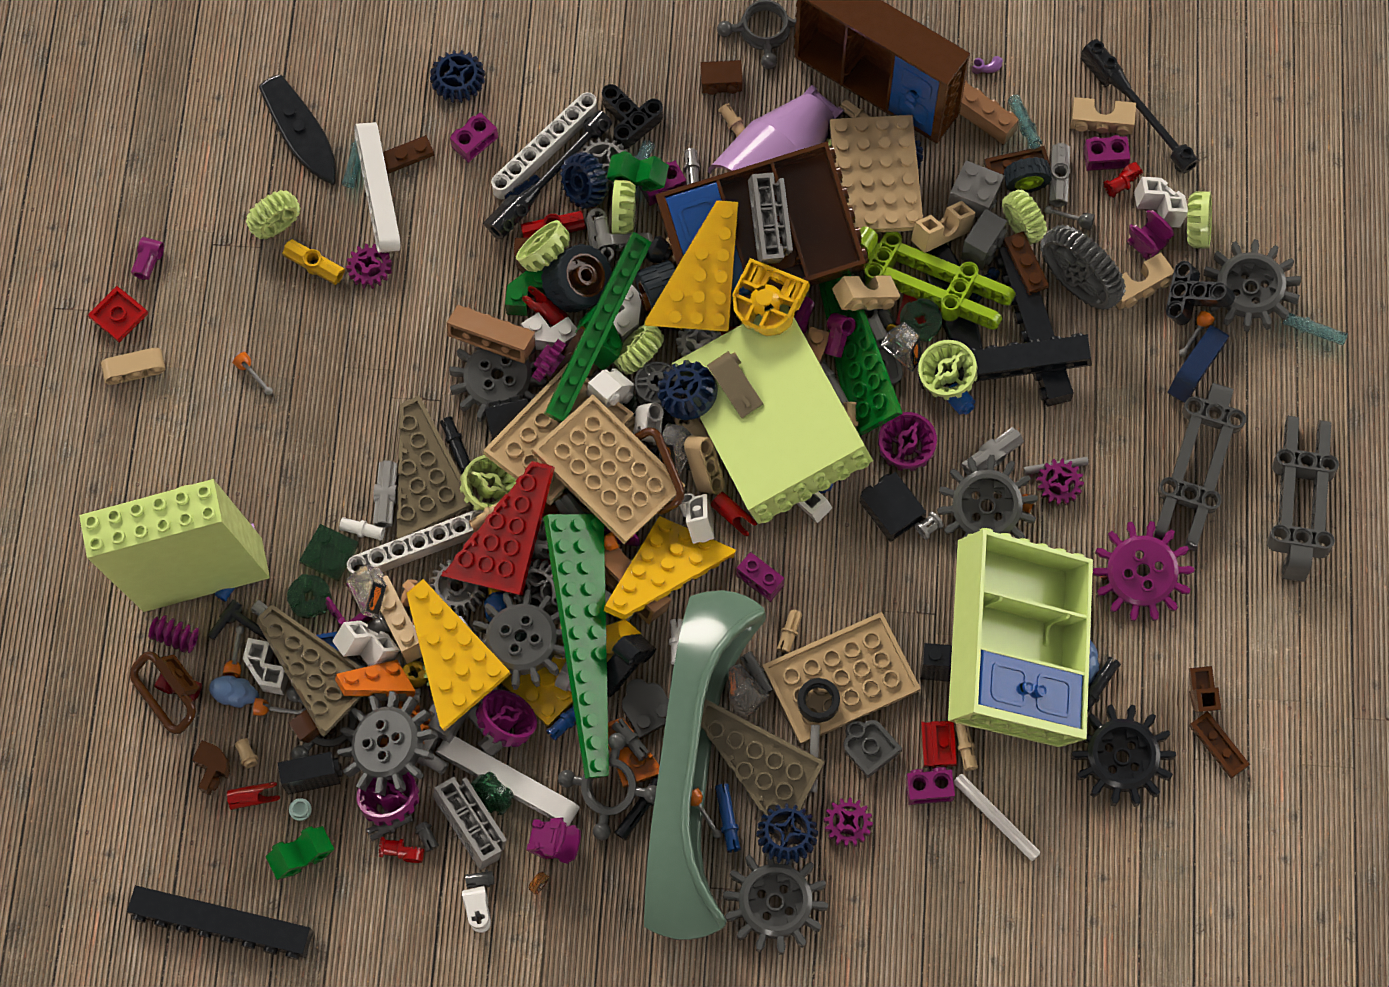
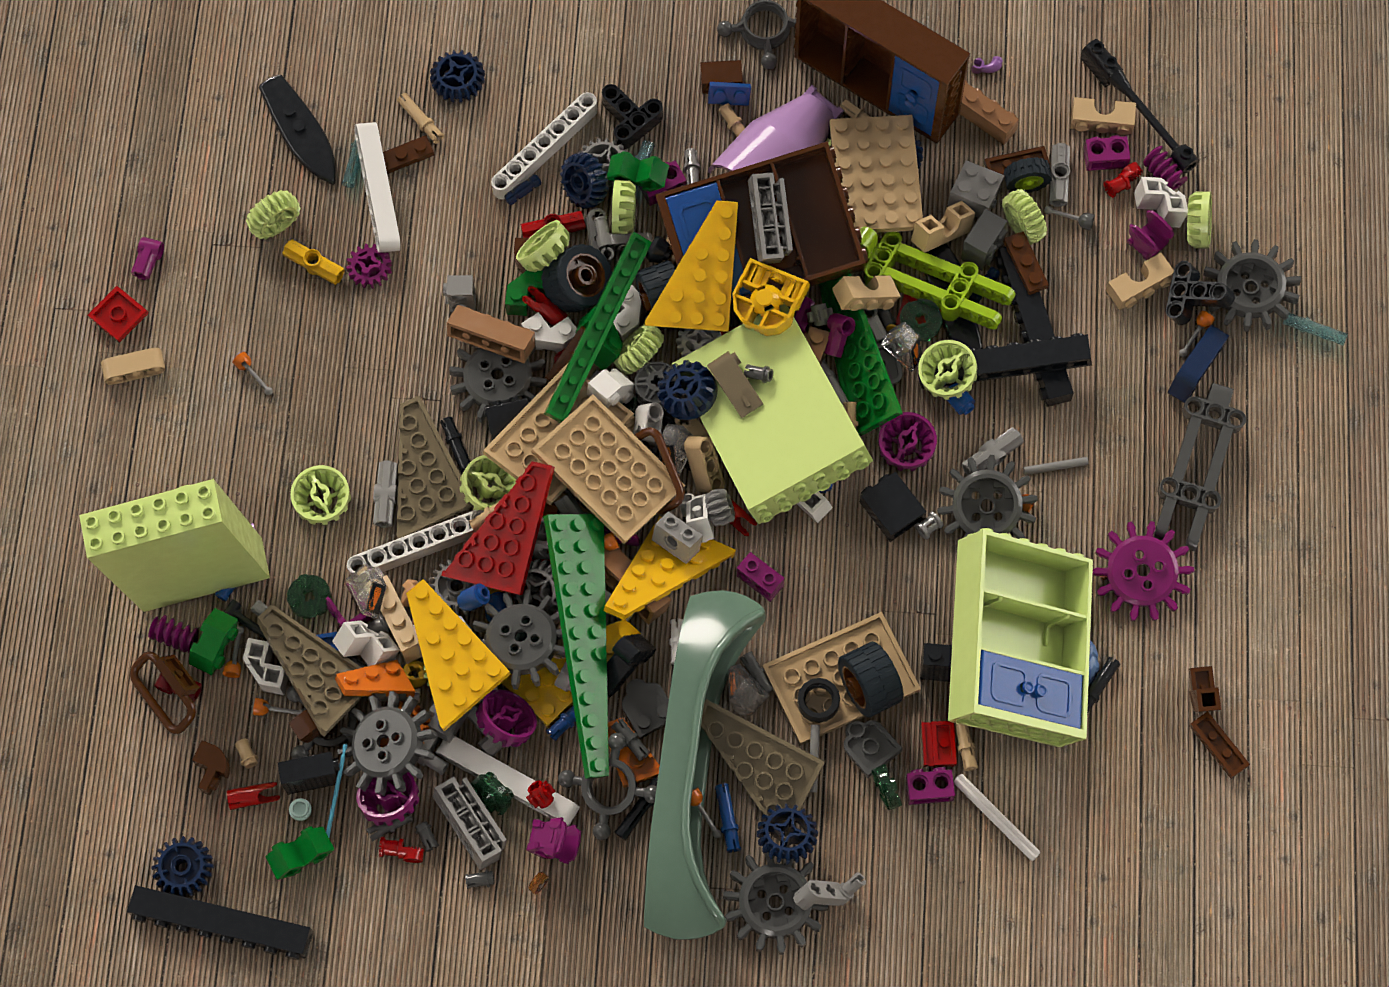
medium blue arm [209,675,259,708] -> none
clear green plate [299,524,359,581] -> none
white pin [339,517,385,541] -> none
magenta brick [450,112,498,163] -> none
white piece [462,886,491,933] -> none
black bar [483,110,613,239] -> none
magenta gear [532,339,566,382] -> none
tan axle [776,610,802,654] -> none
magenta gear [824,797,873,848] -> none
clear light blue pin [1008,94,1042,149] -> none
magenta gear [1036,458,1084,506] -> none
dark grey gear [1040,225,1126,310] -> none
black gear [1070,705,1176,807] -> none
dark grey beam [1266,415,1339,582] -> none
none -> dark blue gear [151,836,214,897]
none -> green brick [189,608,239,676]
none -> yellowish green gear [290,465,351,525]
none -> medium azure piece [326,744,348,837]
none -> tan pin [397,93,444,144]
none -> light grey brick [443,275,476,312]
none -> blue brick [457,583,490,611]
none -> red gear [526,780,556,809]
none -> light grey brick [652,511,703,564]
none -> light grey gear [705,489,735,526]
none -> blue plate [708,82,751,106]
none -> dark grey pin [744,364,773,383]
none -> light grey beam [793,872,866,910]
none -> light grey gear [807,303,833,327]
none -> black wheel [838,641,904,717]
none -> clear green plate [871,764,902,810]
none -> magenta piece [1143,146,1188,190]

